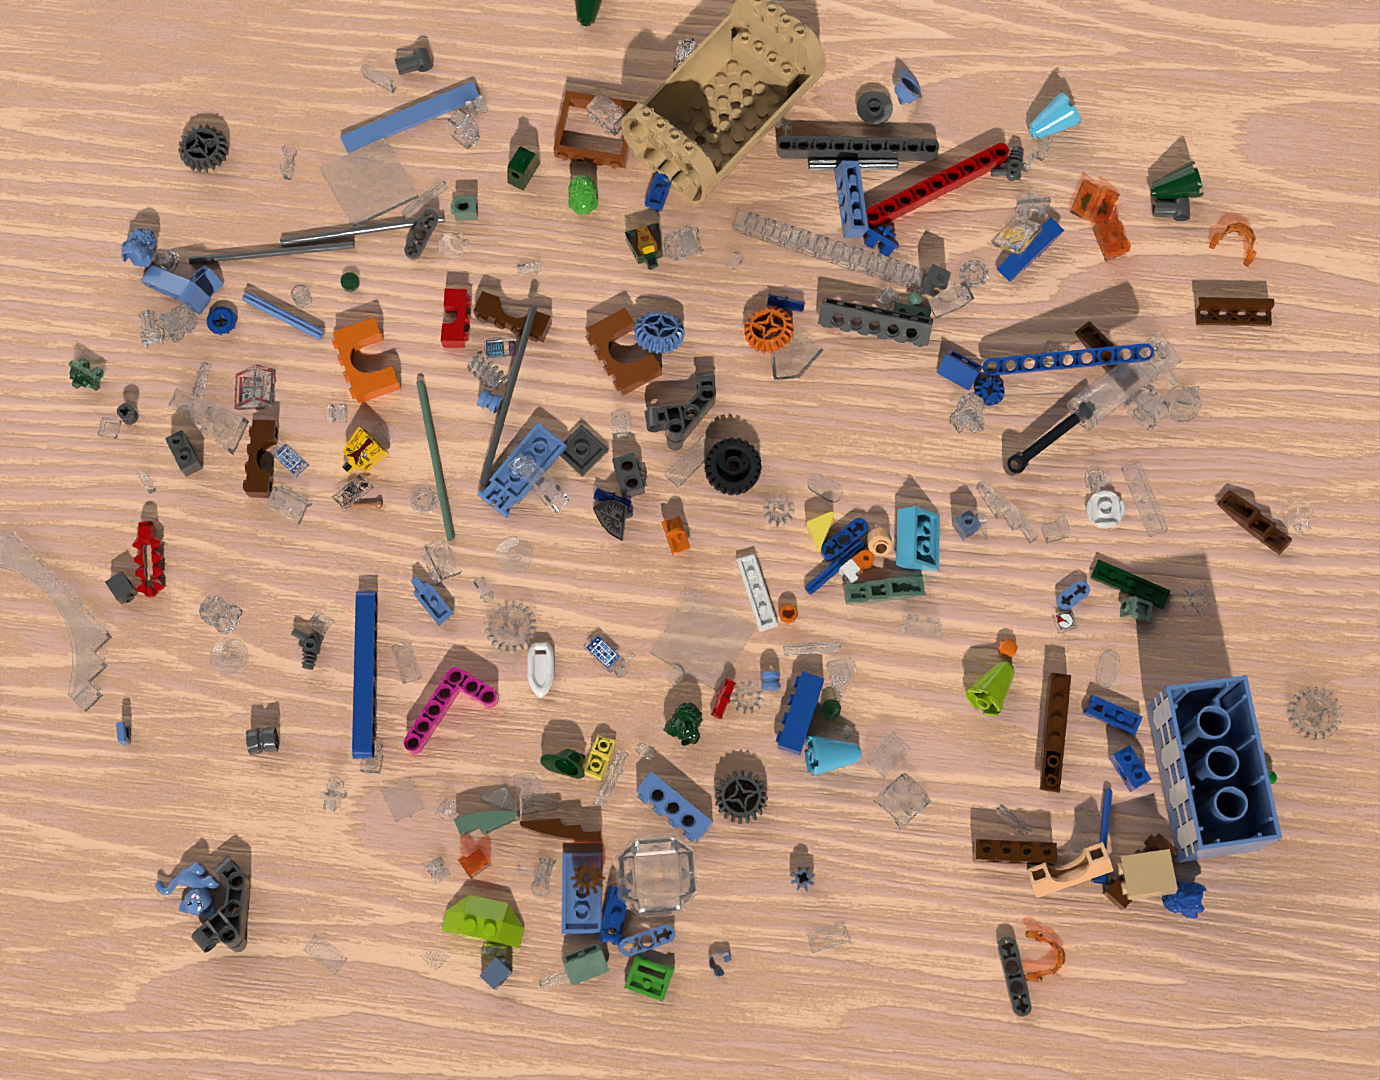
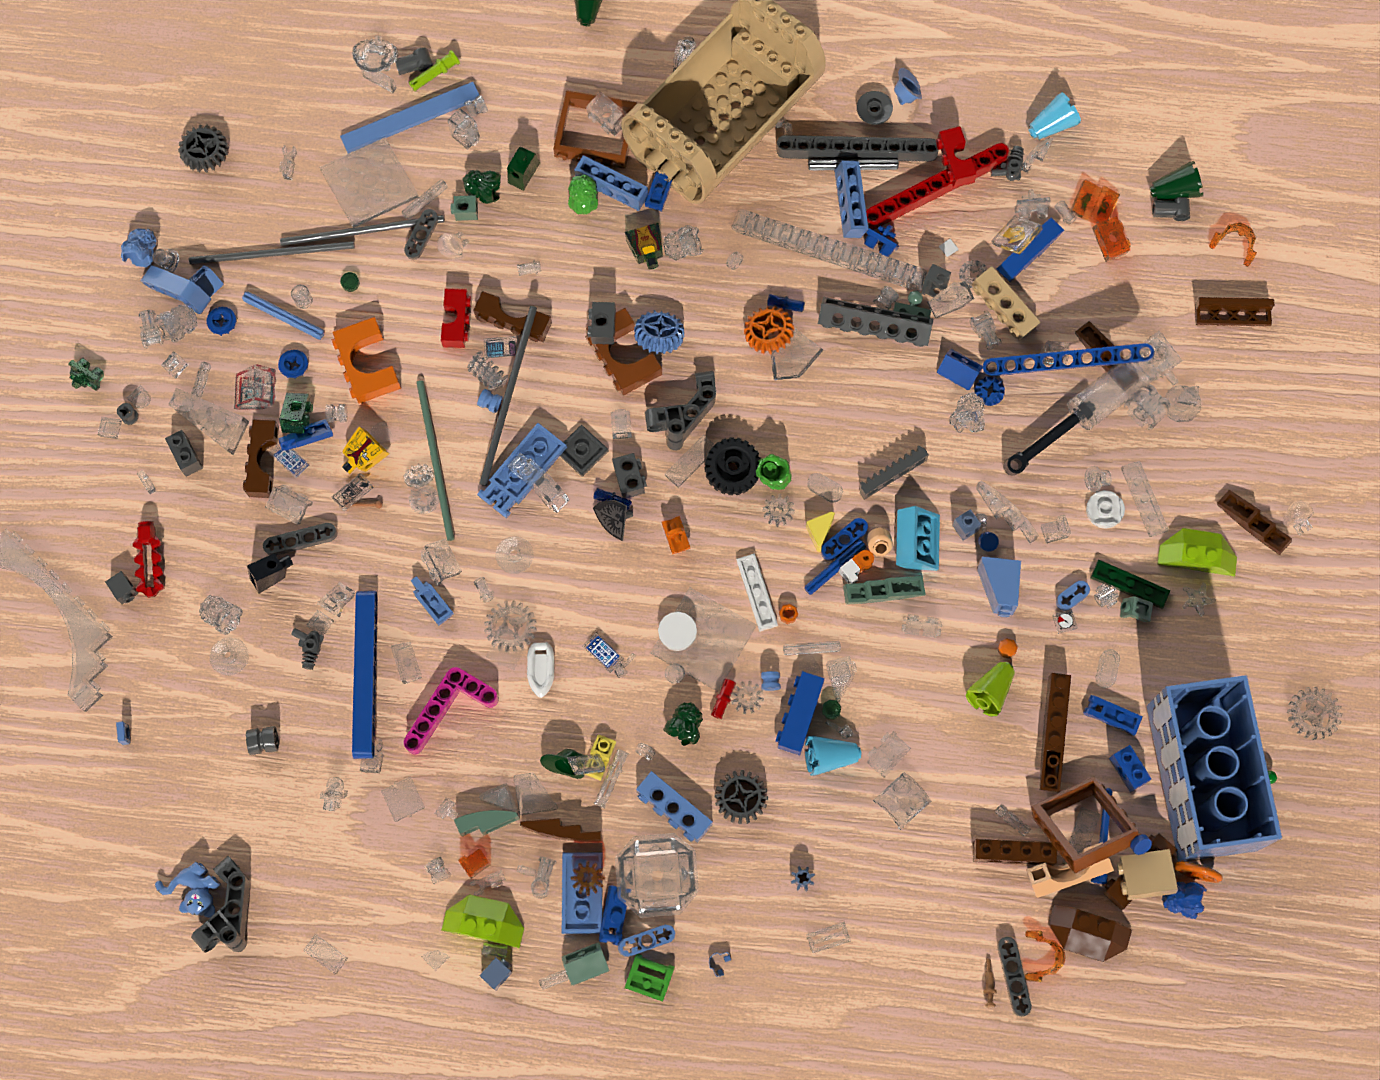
none -> clear tile [126,385,151,408]
none -> clear tile [161,351,188,378]
none -> black torso [247,554,293,594]
none -> dark grey beam [263,523,337,556]
none -> blue gear [278,350,309,379]
none -> blue hinge [278,419,333,451]
none -> clear green brick [279,393,313,434]
none -> clear slope [317,582,355,617]
none -> clear piece [352,35,398,73]
none -> clear gear [403,463,434,488]
none -> lime pin [408,50,460,92]
none -> dark green hair [463,170,501,204]
none -> clear plate [470,870,506,896]
none -> clear tile [567,754,605,775]
none -> medium blue brick [574,155,648,211]
none -> dark grey brick [588,302,616,344]
none -> white tile [658,612,697,651]
none -> bright green hair [756,454,792,490]
none -> dark grey gear [859,446,929,500]
none -> red arch [936,126,977,188]
none -> white sticker [939,239,958,257]
none -> clear connector [969,310,1002,350]
none -> tan brick [971,266,1041,340]
none -> medium blue slope [977,557,1021,617]
none -> blue tile [978,532,999,552]
none -> medium nougat piece [983,959,997,1008]
none -> dark orange window [1032,776,1139,873]
none -> reddish brown wedge [1048,905,1132,962]
none -> clear pin [1054,200,1077,224]
none -> clear gear [1094,583,1119,609]
none -> blue tile [1130,834,1152,855]
none -> lime wedge [1157,528,1237,576]
none -> orange plate [1174,861,1223,883]

